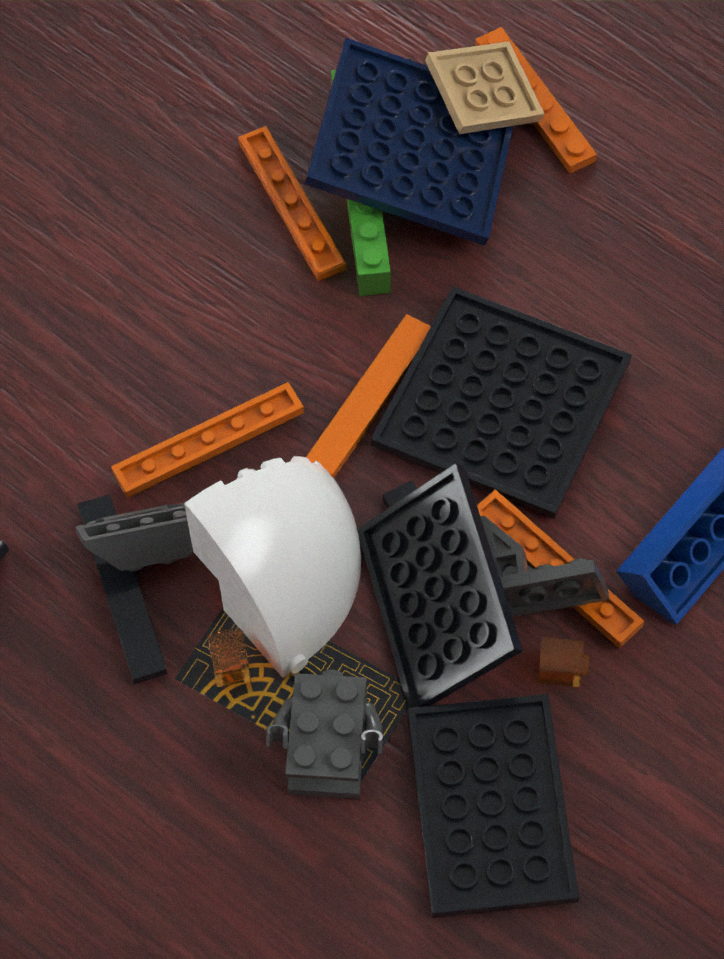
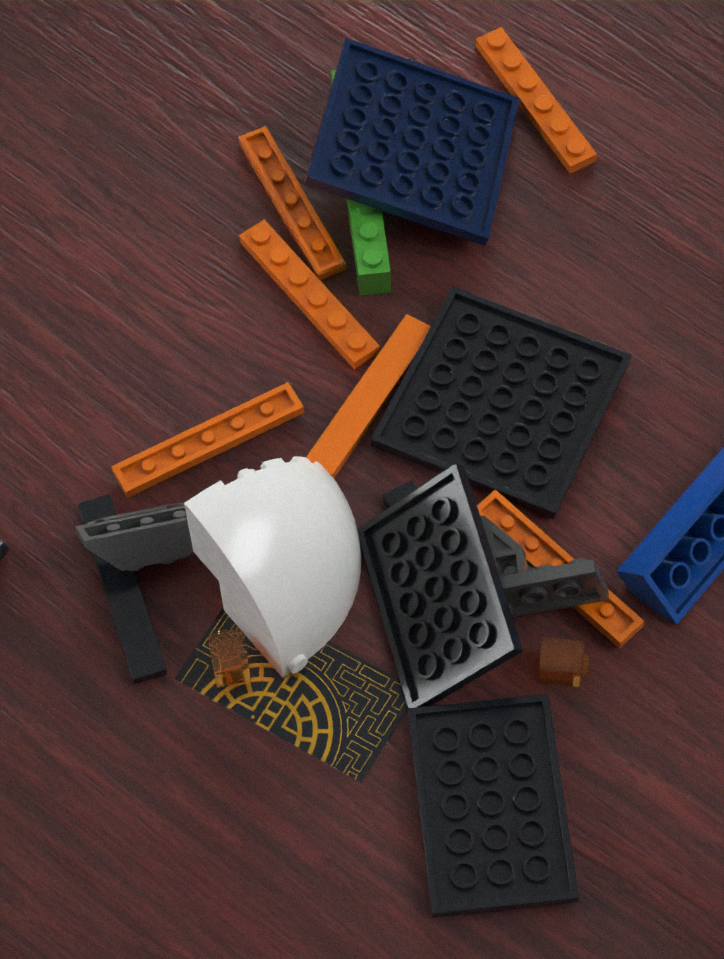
dark grey torso [266,670,383,799] -> none
tan plate [425,41,544,134] -> none
none -> orange plate [239,219,380,370]

